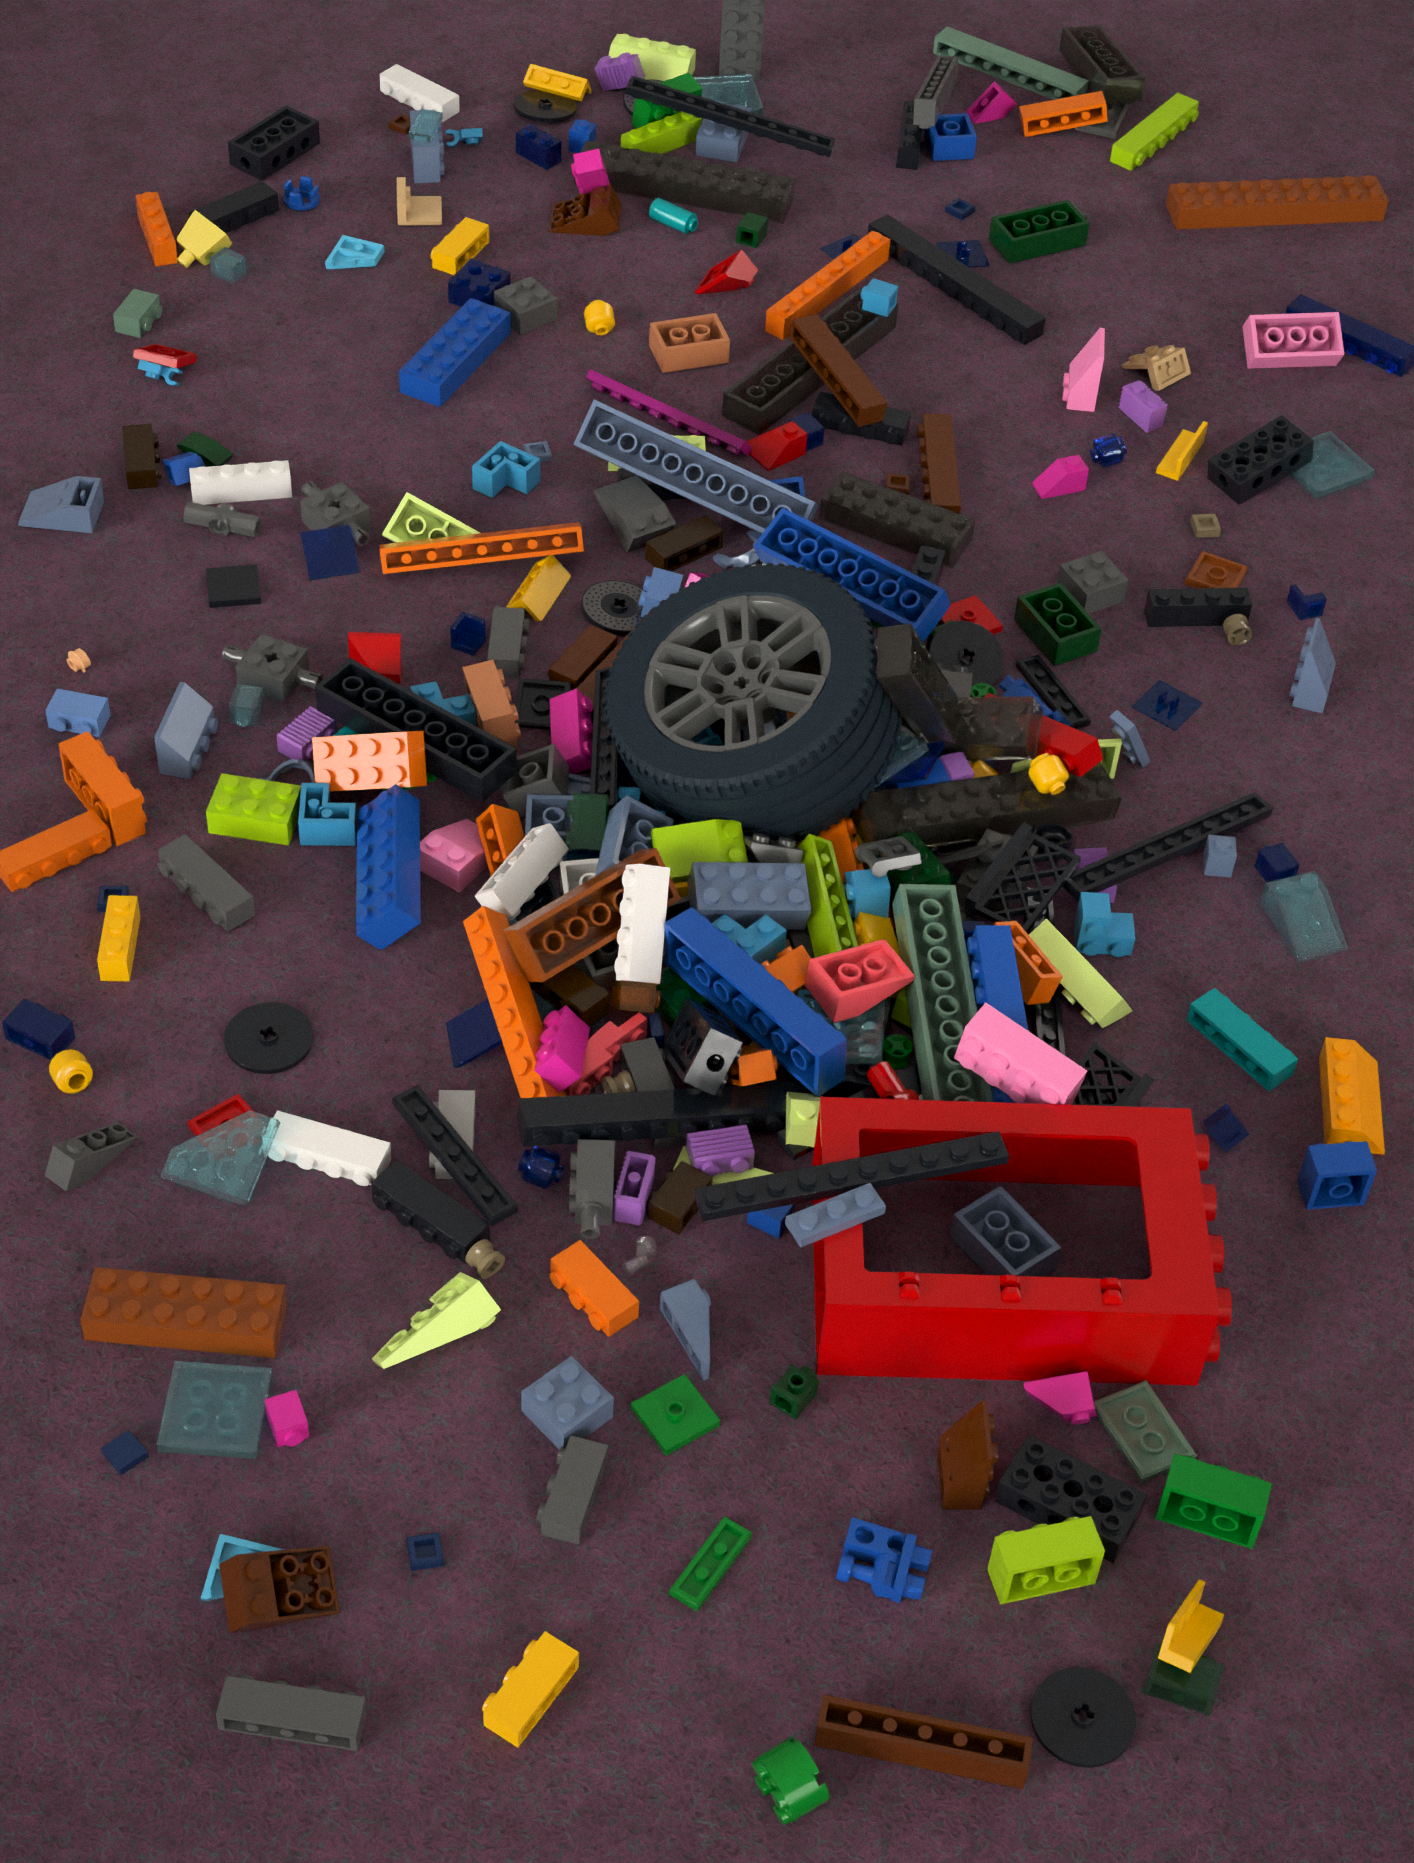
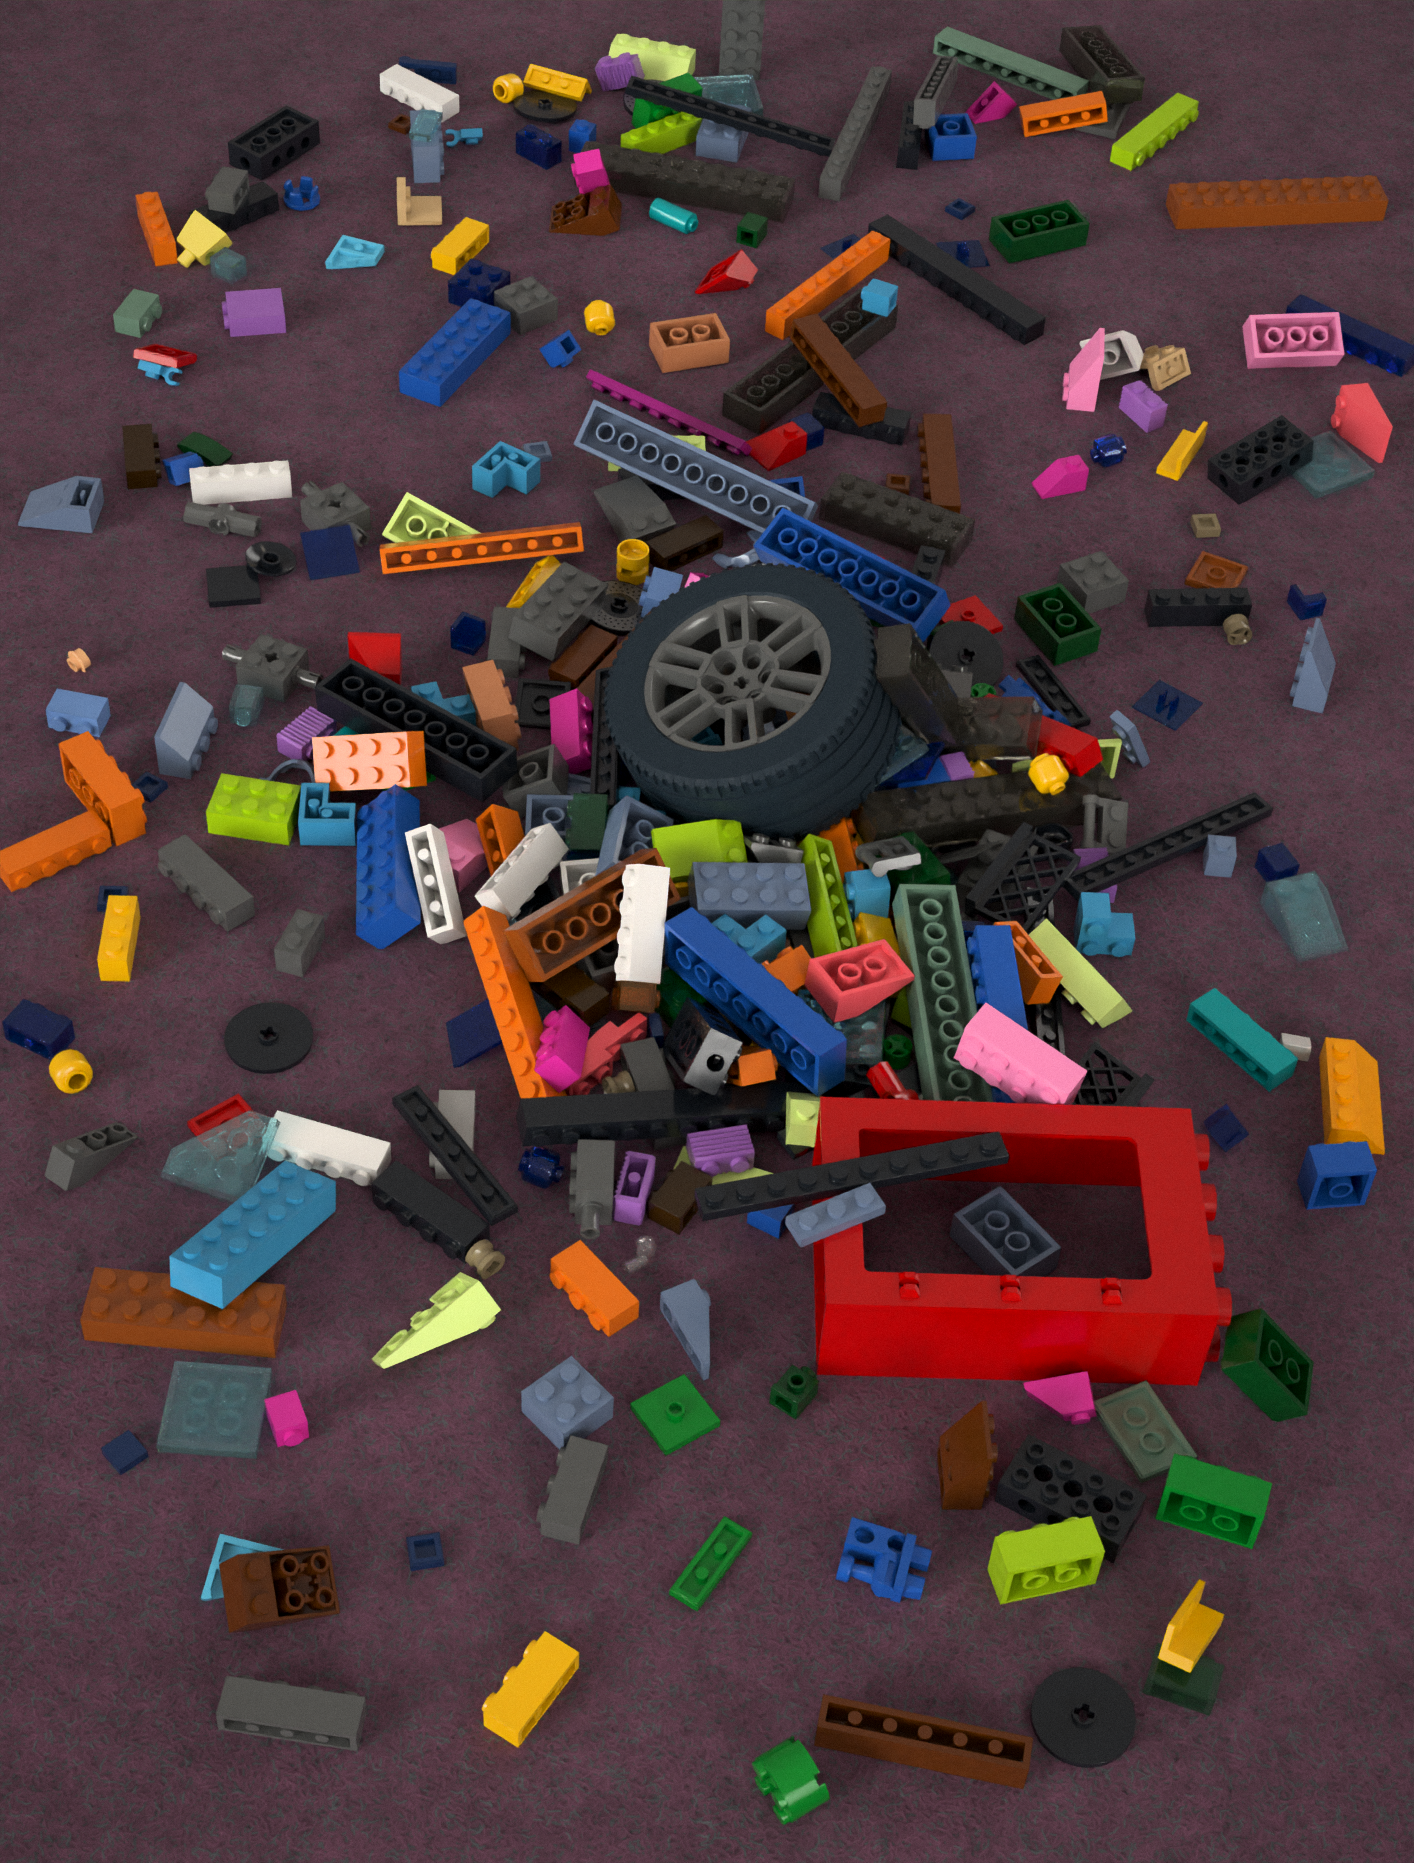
none -> dark blue tile [131,771,168,803]
none -> dark azure brick [169,1161,336,1309]
none -> dark grey brick [205,166,250,214]
none -> medium lavender brick [222,288,286,337]
none -> black dish [245,541,296,577]
none -> dark grey brick [274,909,325,977]
none -> dark blue plate [399,56,457,84]
none -> white brick [405,824,467,944]
none -> yellow head [493,73,524,103]
none -> dark grey brick [509,562,608,661]
none -> blue brick [539,330,582,368]
none -> yellow wheel [616,539,649,585]
none -> dark grey brick [818,66,892,201]
none -> white slope [1080,330,1144,380]
none -> dark grey plate [1080,795,1128,855]
none -> dark green brick [1221,1308,1314,1422]
none -> white slope [1280,1033,1312,1062]
none -> coral slope [1331,383,1393,463]

